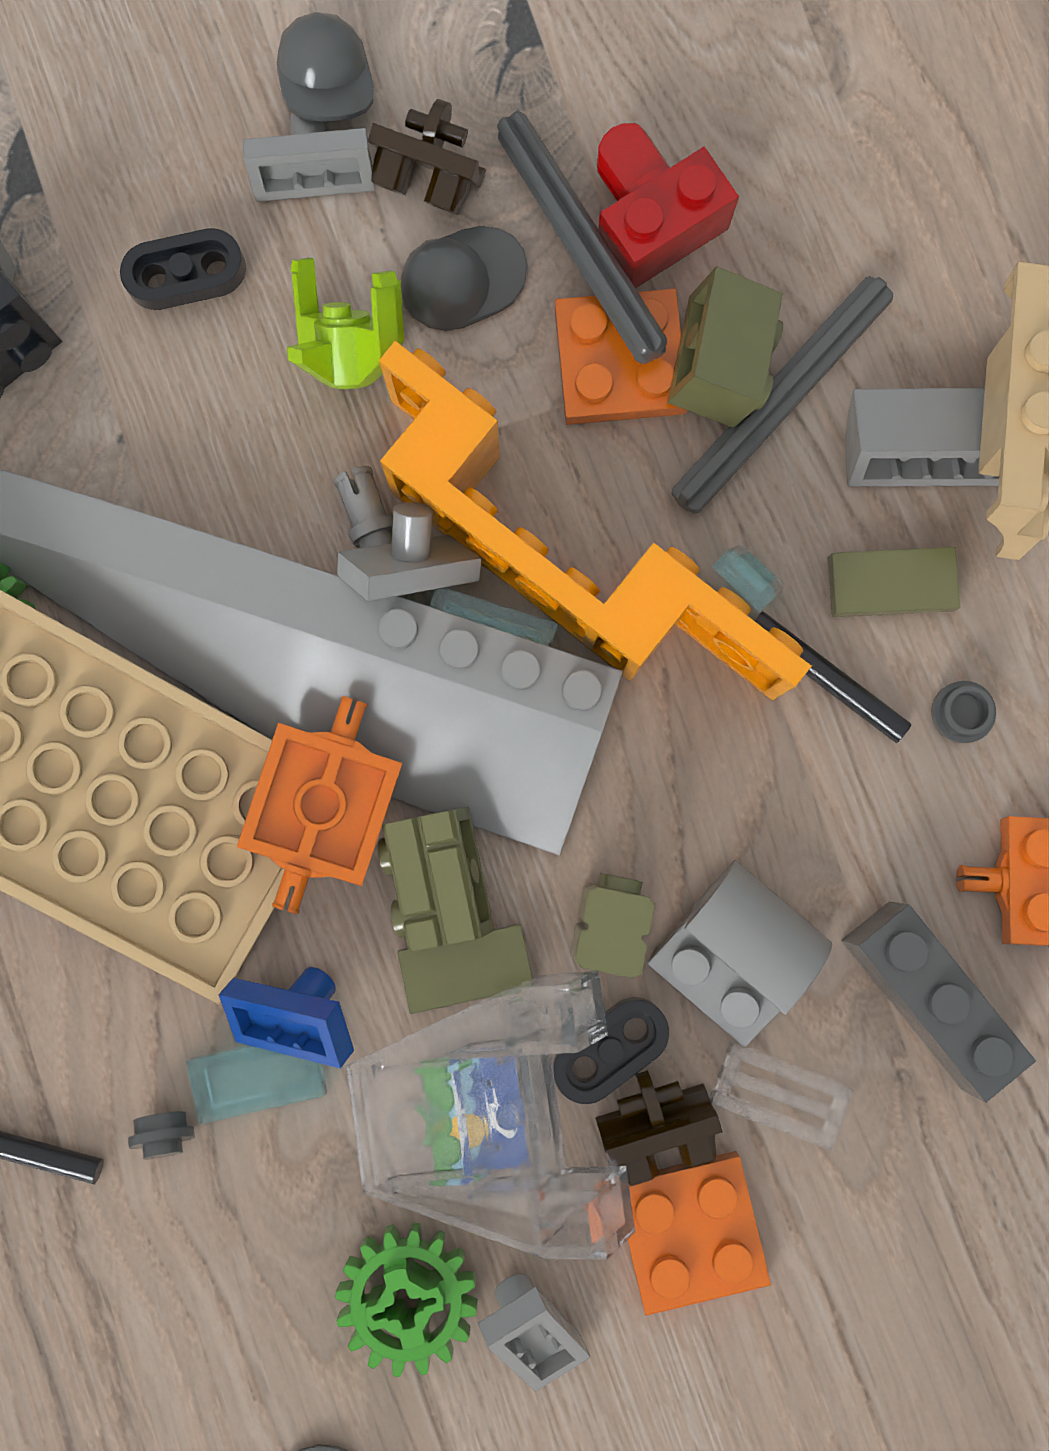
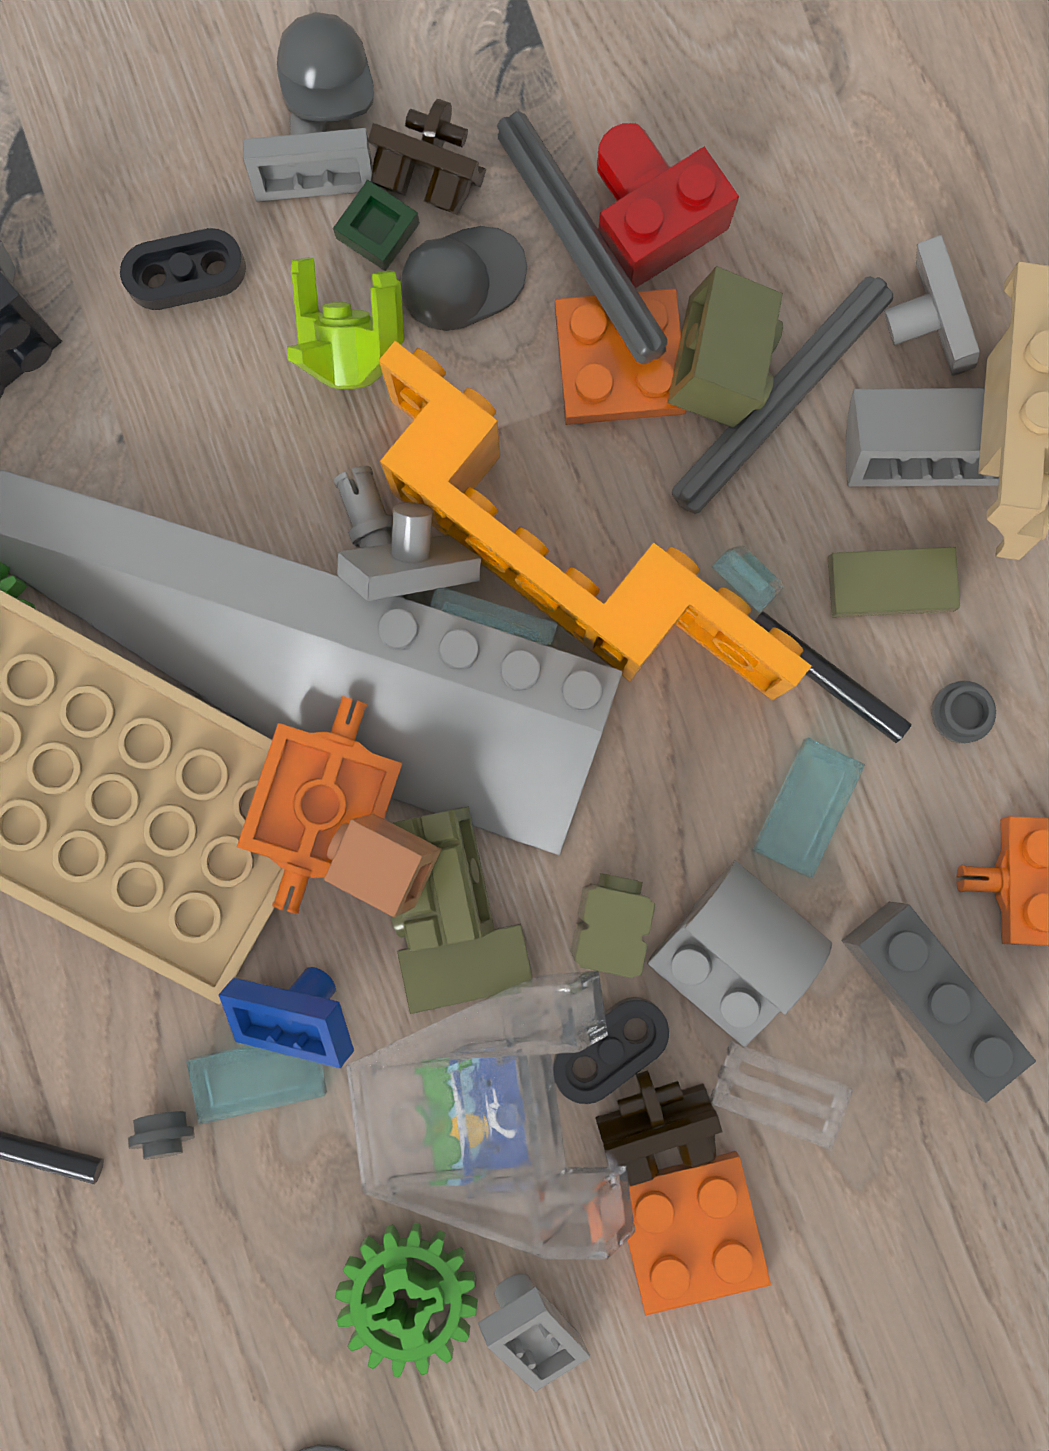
none -> nougat brick [324,814,442,917]
none -> dark green plate [333,180,420,271]
none -> clear light blue tile [752,737,865,878]
none -> light grey tile [884,235,980,376]

